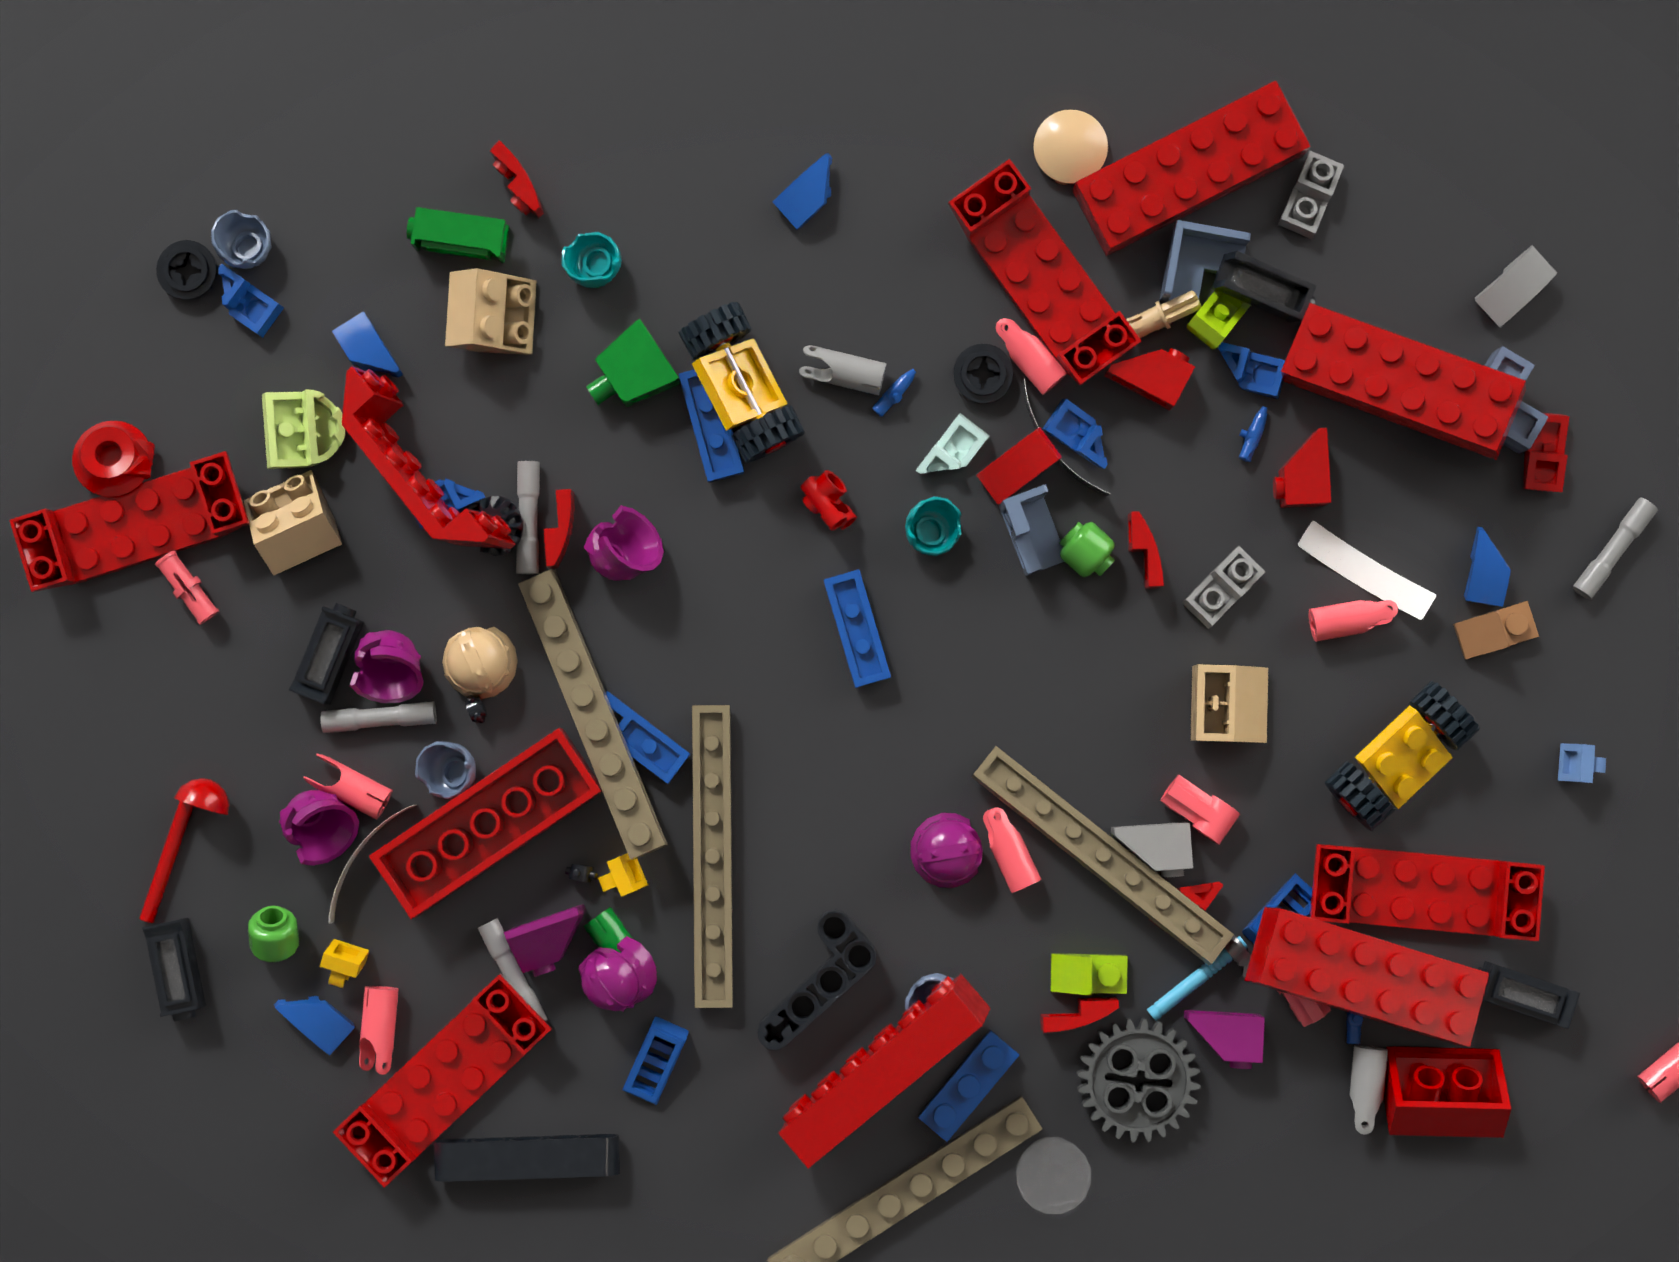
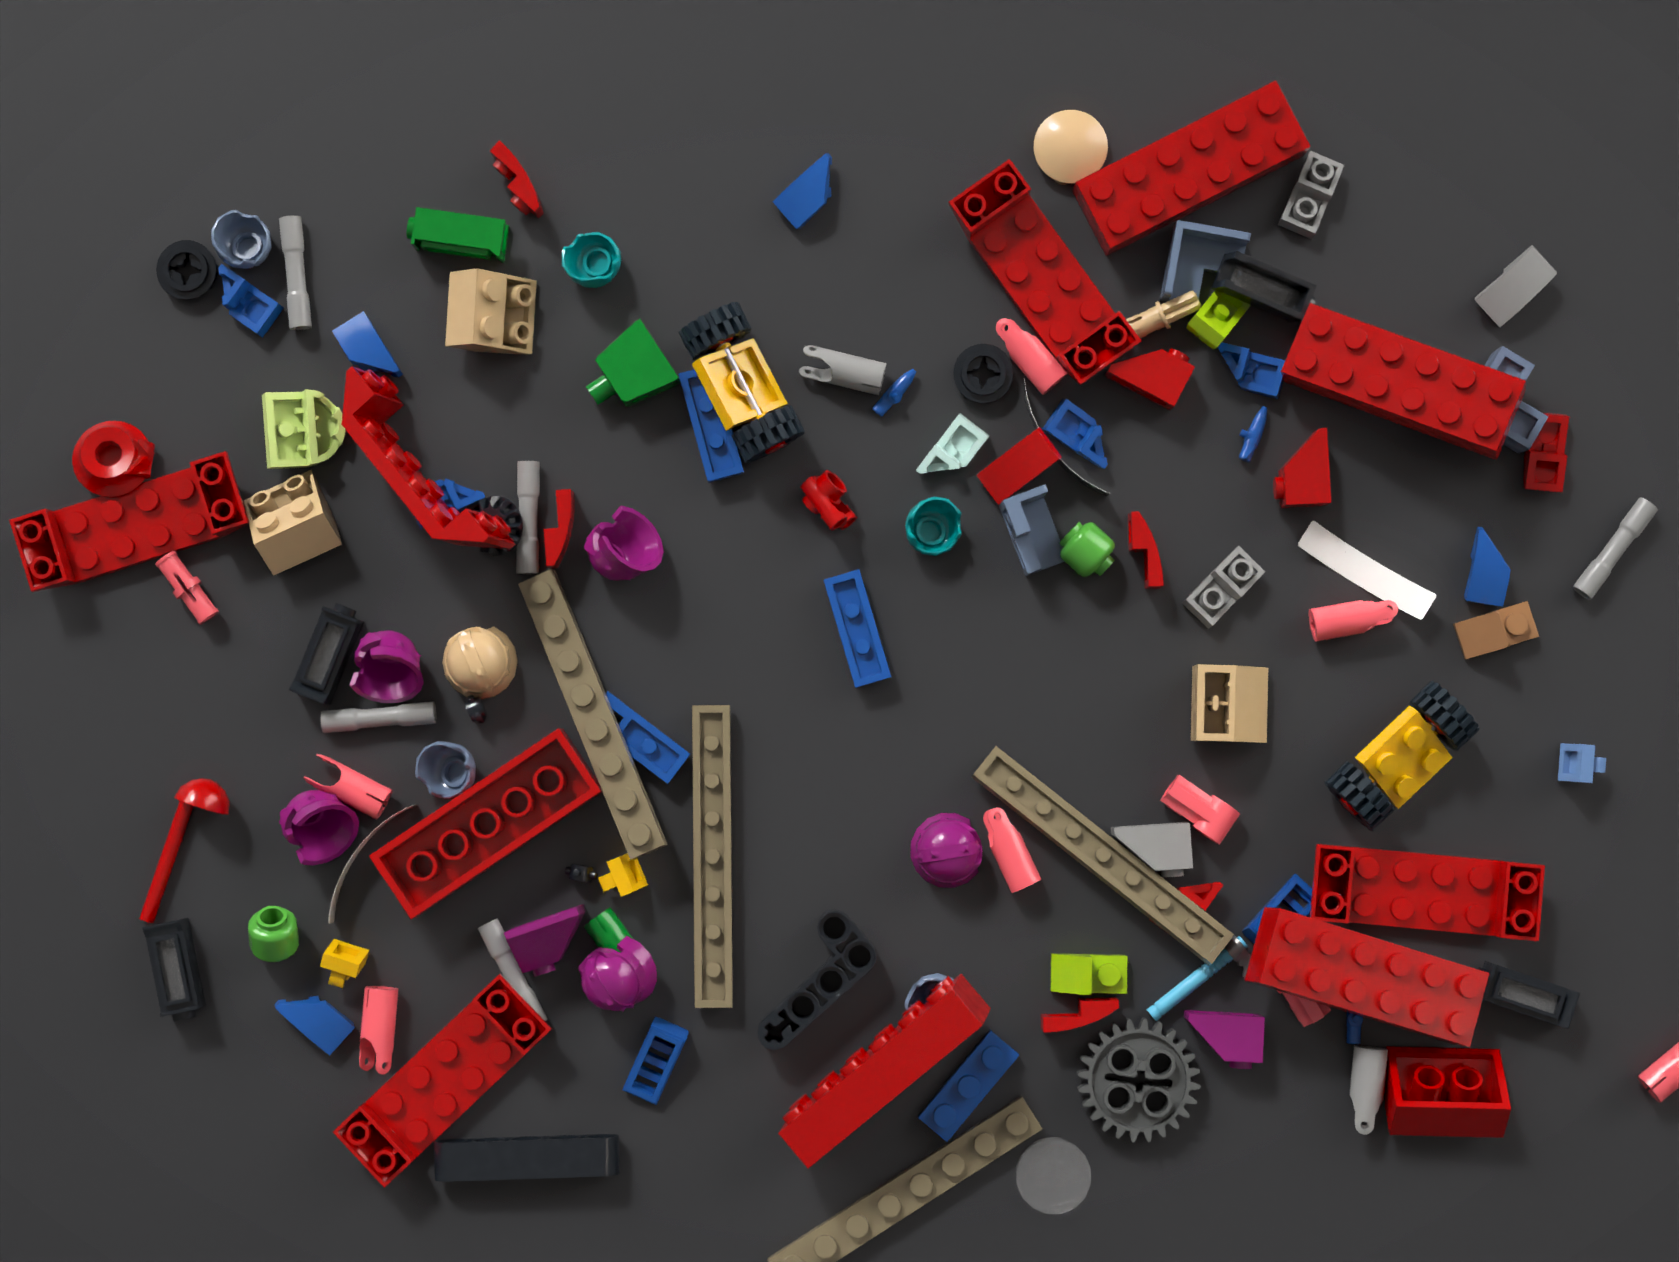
none -> light grey piece [279,215,312,330]

